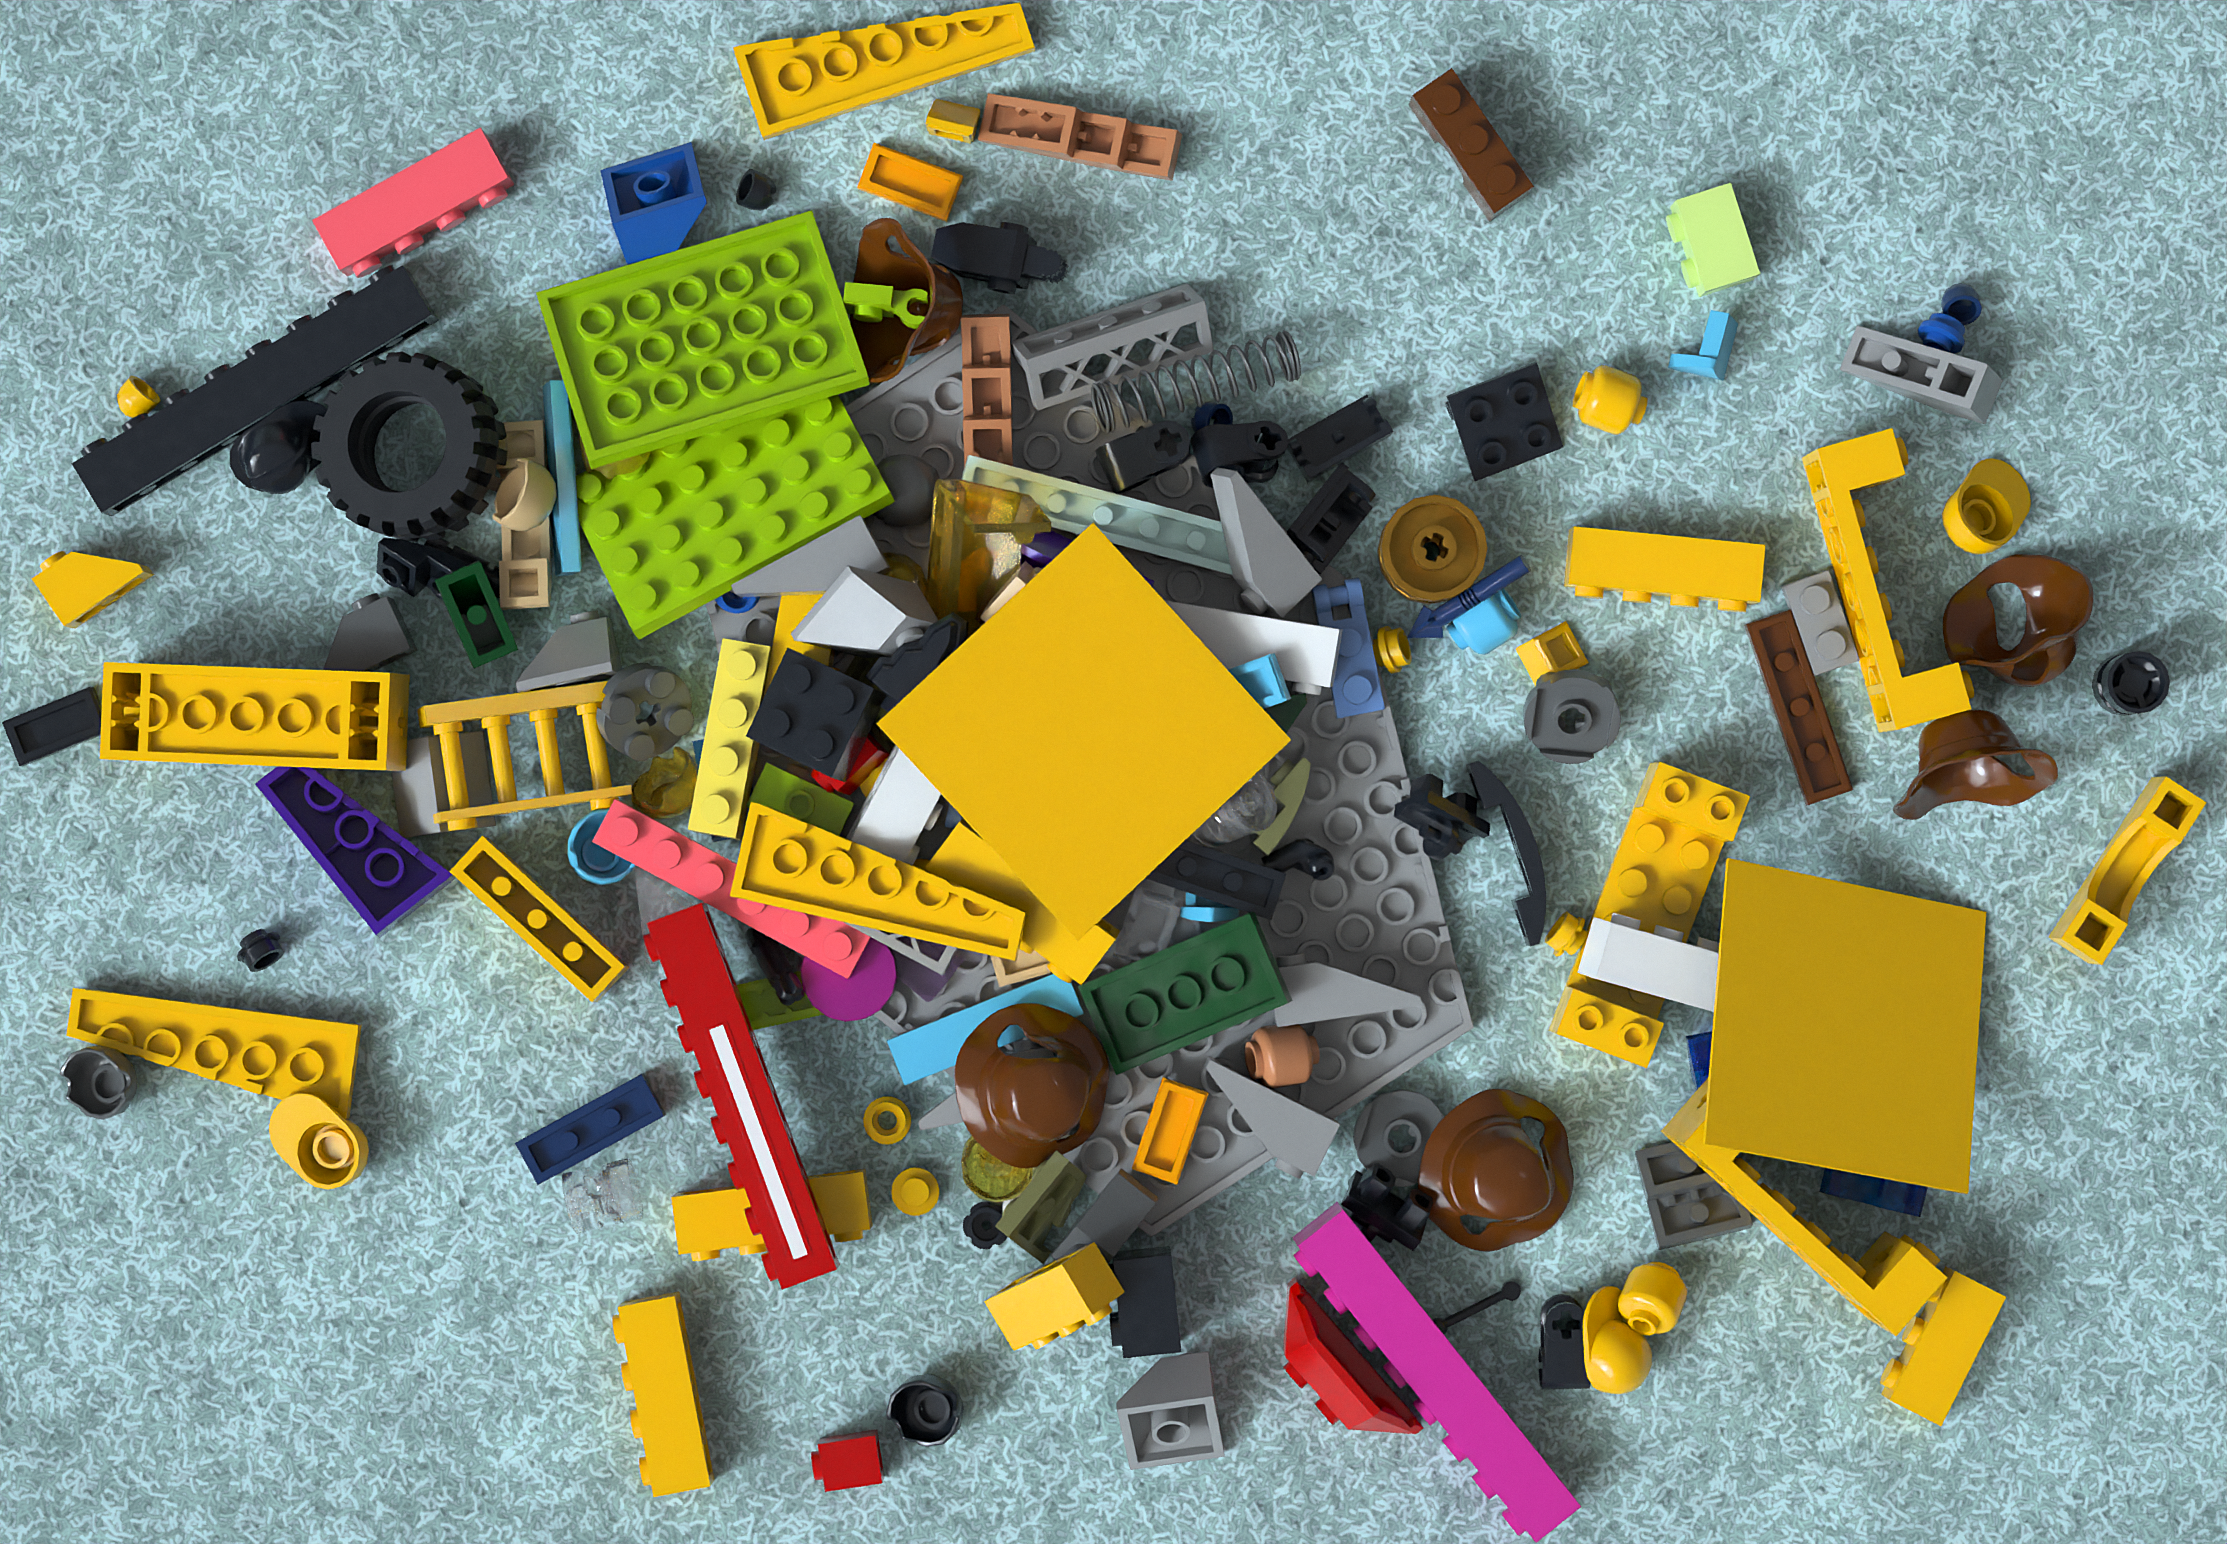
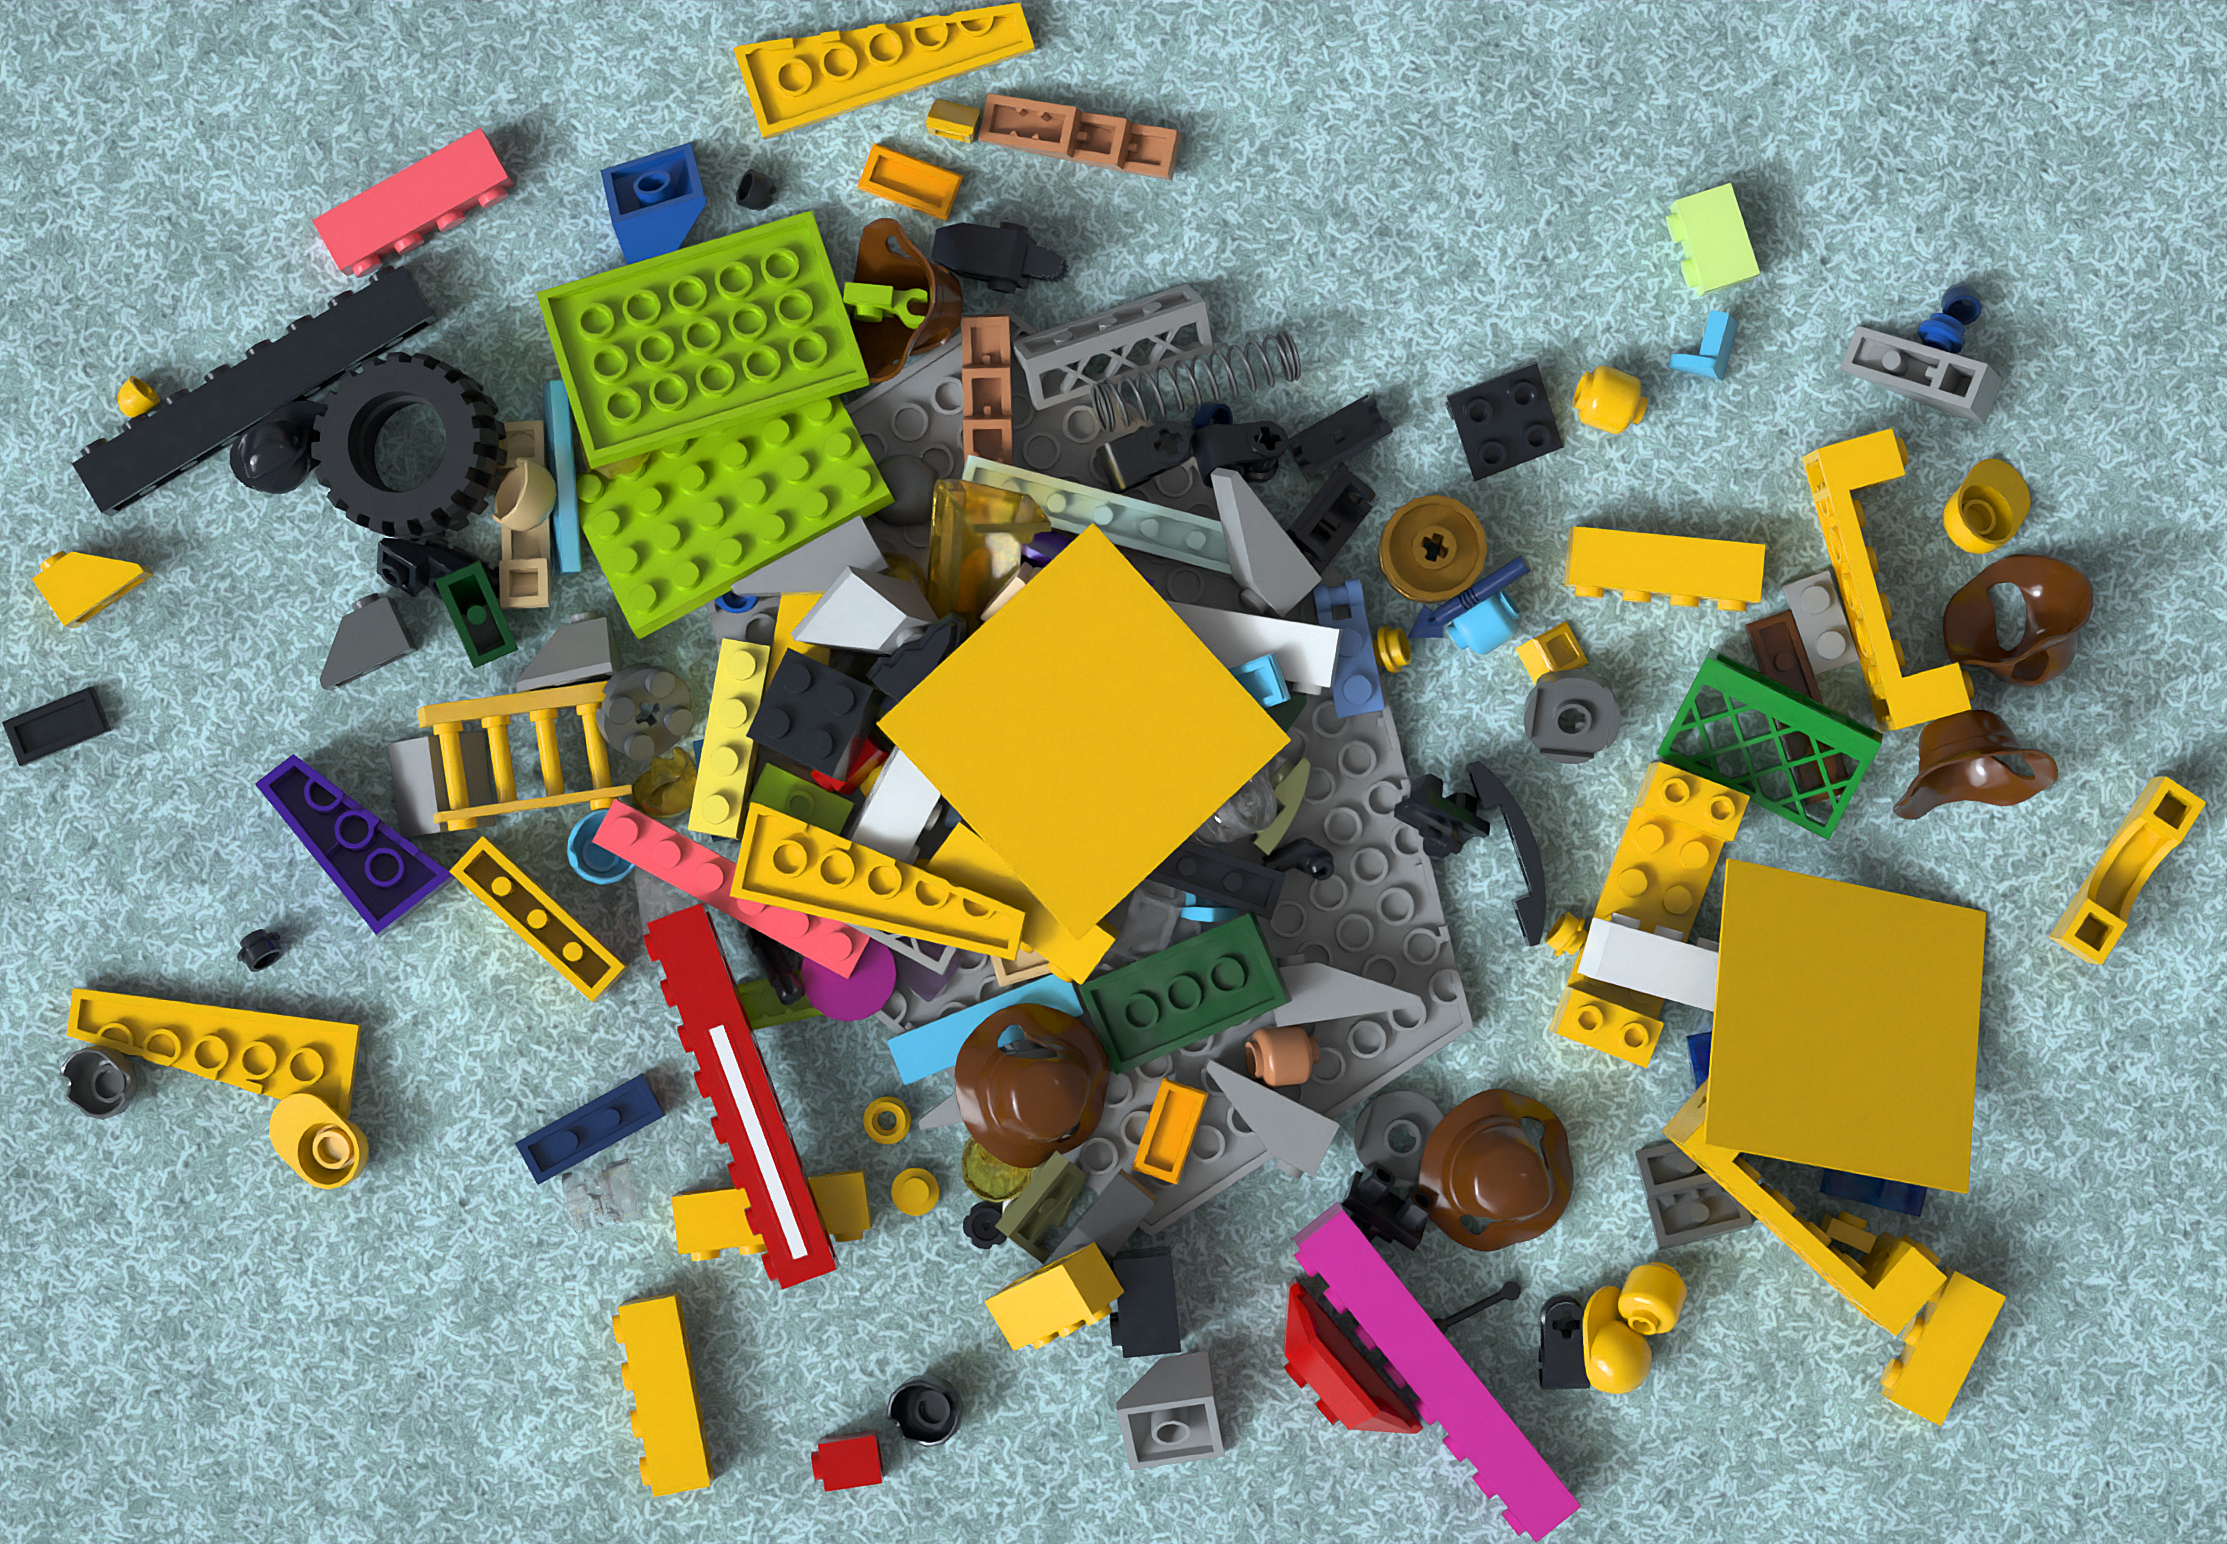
yellow plate [100,662,410,771] -> none
reddish brown arch [1408,68,1534,222] -> none
black wheel [2092,651,2170,716] -> none
none -> green fence [1656,648,1883,840]
none -> yellow plate [1819,1210,1877,1254]

